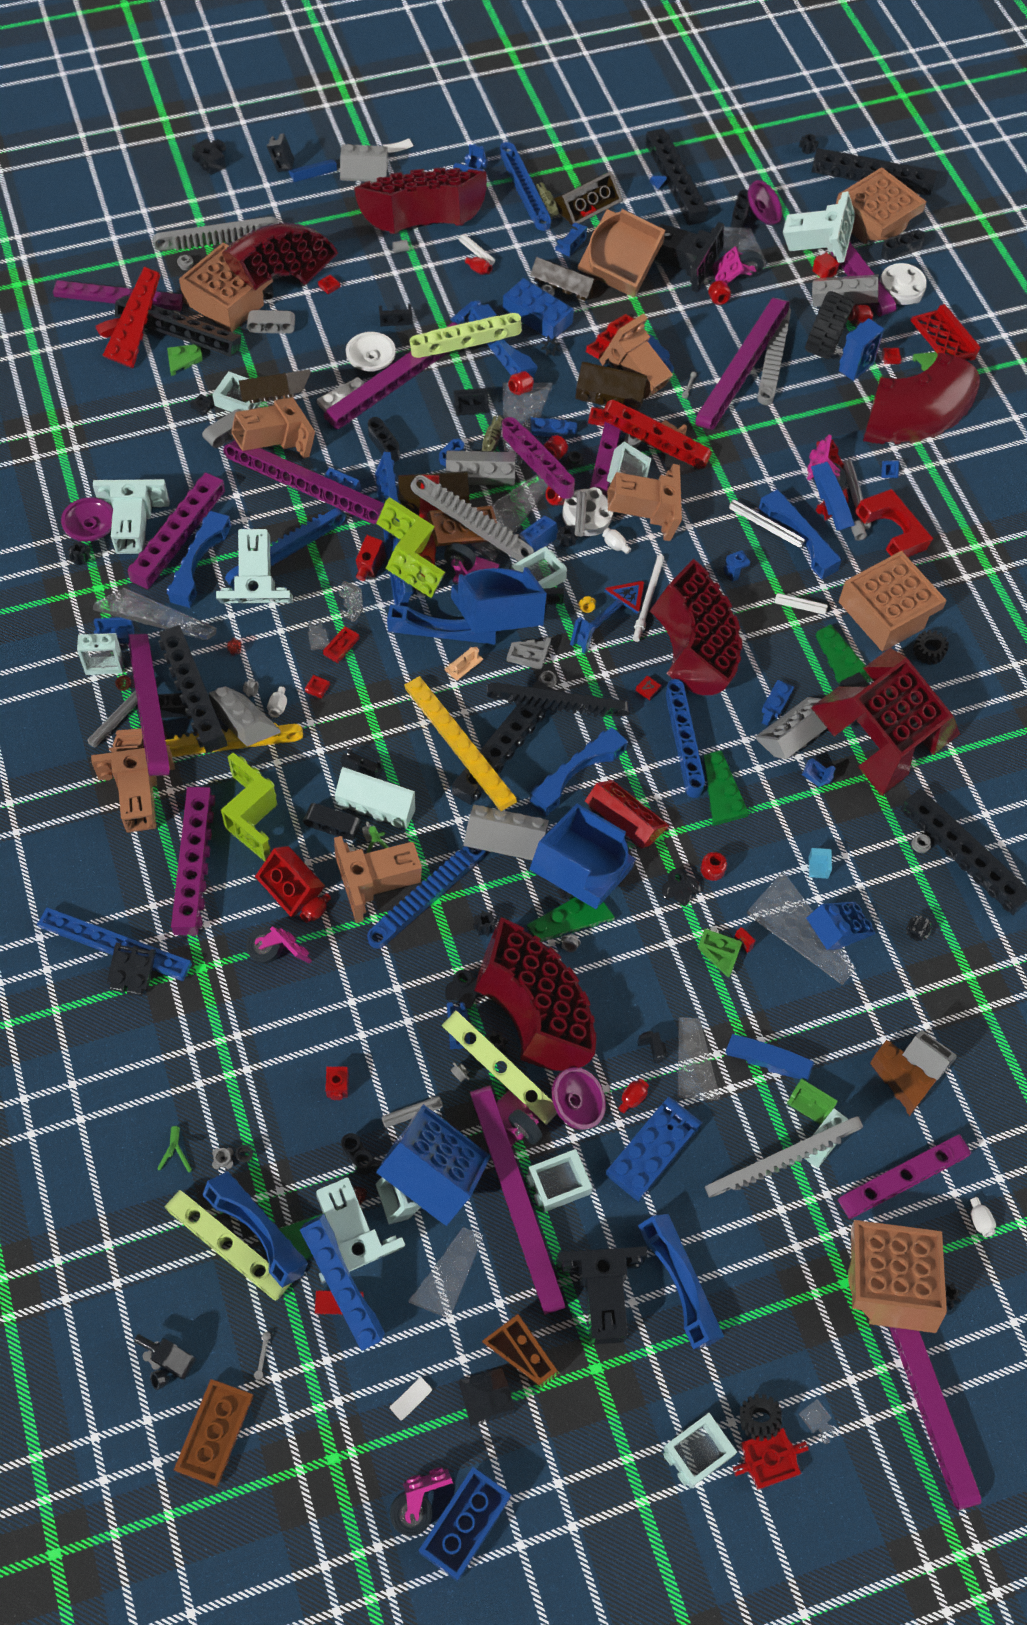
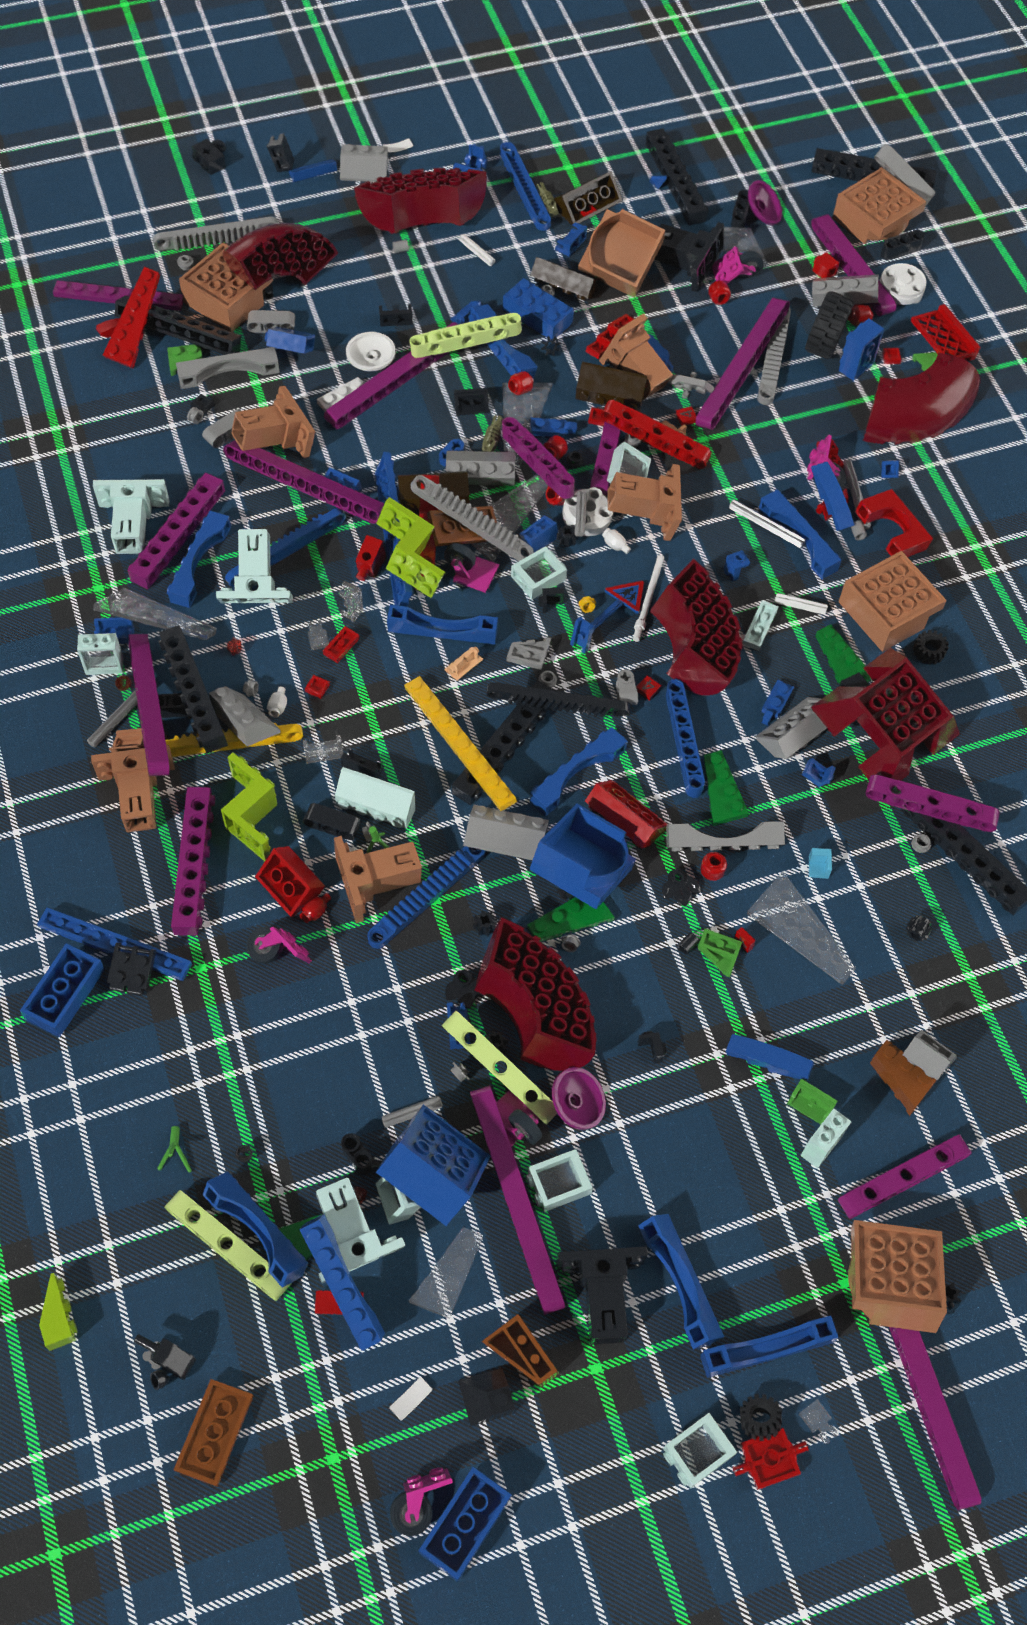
magenta dish [61,497,113,542] -> none
black gear [68,542,91,565] -> none
light aqua window [212,371,262,412] -> none
light grey plate [212,1148,234,1169] -> none
dark brown slope [239,369,311,404] -> none
light grey hinge [254,1332,271,1380] -> none
red tile [318,274,341,294] -> none
red brick [325,1067,349,1100] -> none
black beam [368,417,400,463] -> none
blue piece [451,567,547,634] -> none
red plant [465,257,492,275] -> none
blue hinge [606,1097,703,1202] -> none
red plant [618,1078,649,1114] -> none
clear wing [678,1017,720,1100] -> none
light grey gear [705,1117,863,1198] -> none
light aqua brick [783,192,856,263] -> none
black gear [799,134,819,154] -> none
blue slope [806,902,875,950] -> none
white plant [970,1197,996,1237] -> none
none -> blue brick [20,943,105,1037]
none -> lime slope [39,1273,78,1351]
none -> light grey arch [176,347,280,389]
none -> light grey bush [187,407,204,424]
none -> blue brick [265,327,315,354]
none -> clear hinge [303,735,343,764]
none -> light grey piece [616,669,638,705]
none -> light grey arch [666,821,785,851]
none -> light grey hinge [669,374,714,394]
none -> red tile [676,406,697,426]
none -> black hinge [677,933,700,955]
none -> blue arch [700,1315,839,1378]
none -> light aqua plate [742,600,779,651]
none -> magenta beam [866,775,1000,832]
none -> light grey beam [874,144,935,207]

